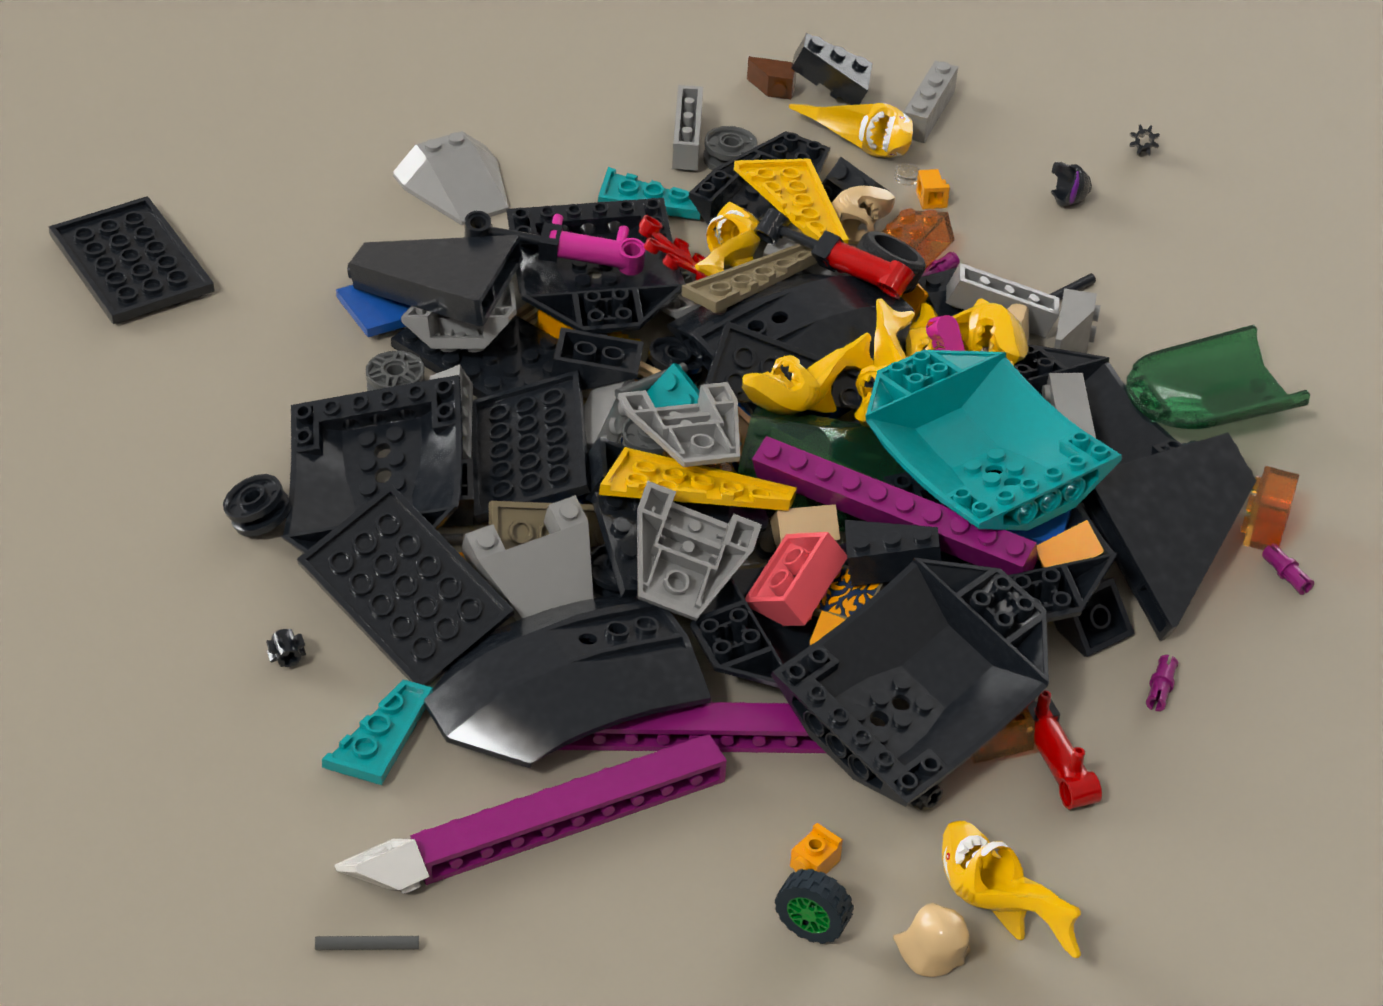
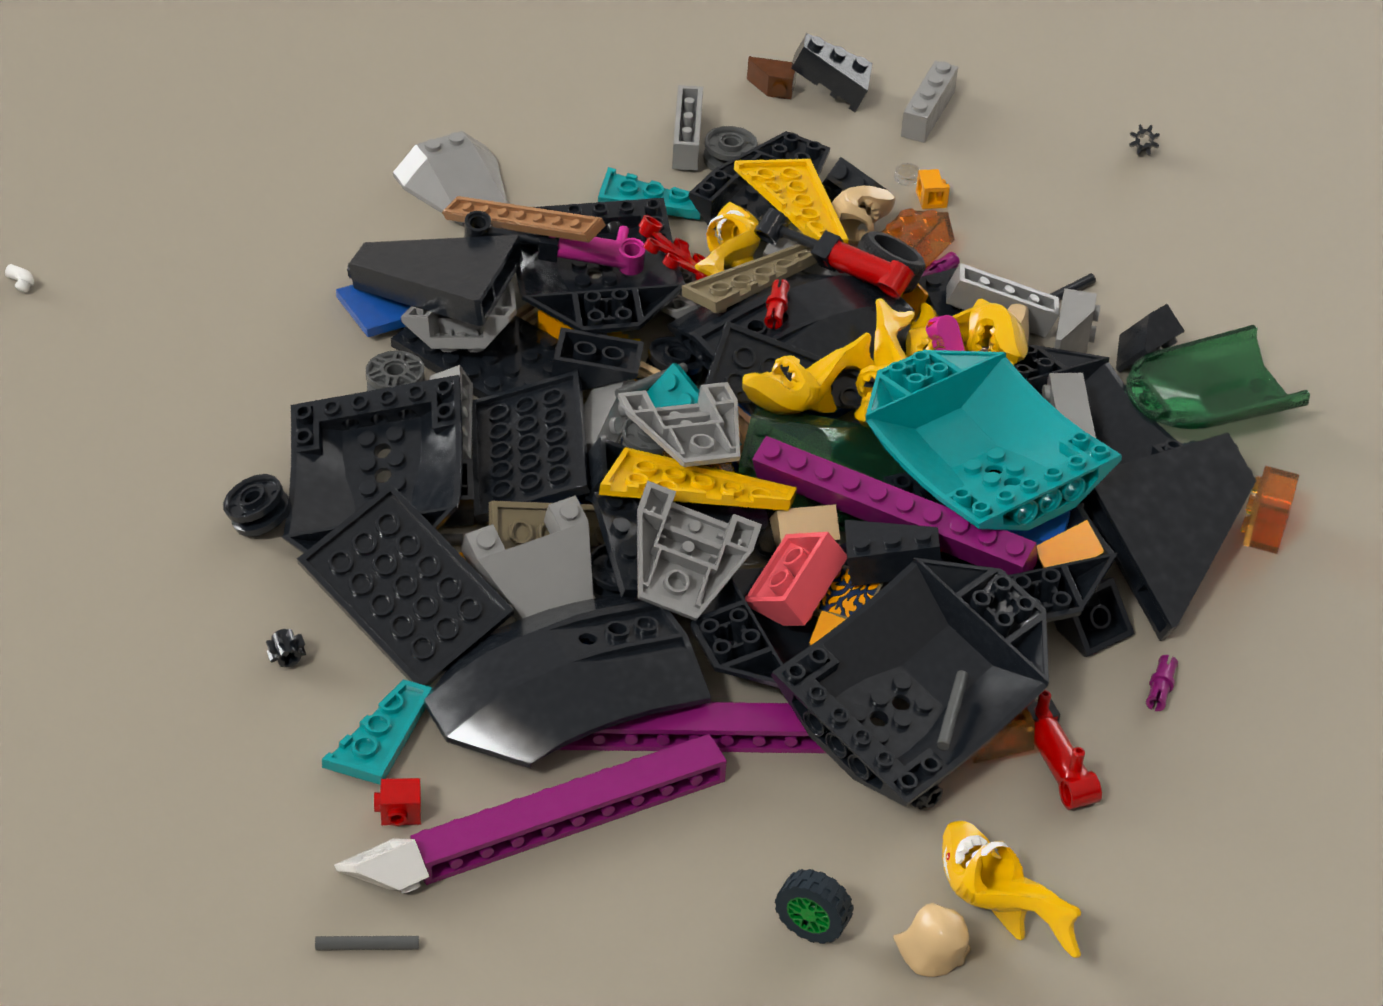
black plate [48,196,215,324] -> none
yellow piece [789,103,913,157] -> none
light orange brick [790,823,843,874] -> none
black hair [1051,162,1092,206] -> none
magenta pin [1262,543,1314,595] -> none
none -> white arm [5,264,34,293]
none -> red brick [374,778,421,826]
none -> medium nougat tile [442,196,606,243]
none -> red pin [764,279,790,329]
none -> dark grey bar [937,670,969,750]
none -> black slope [1116,304,1185,373]

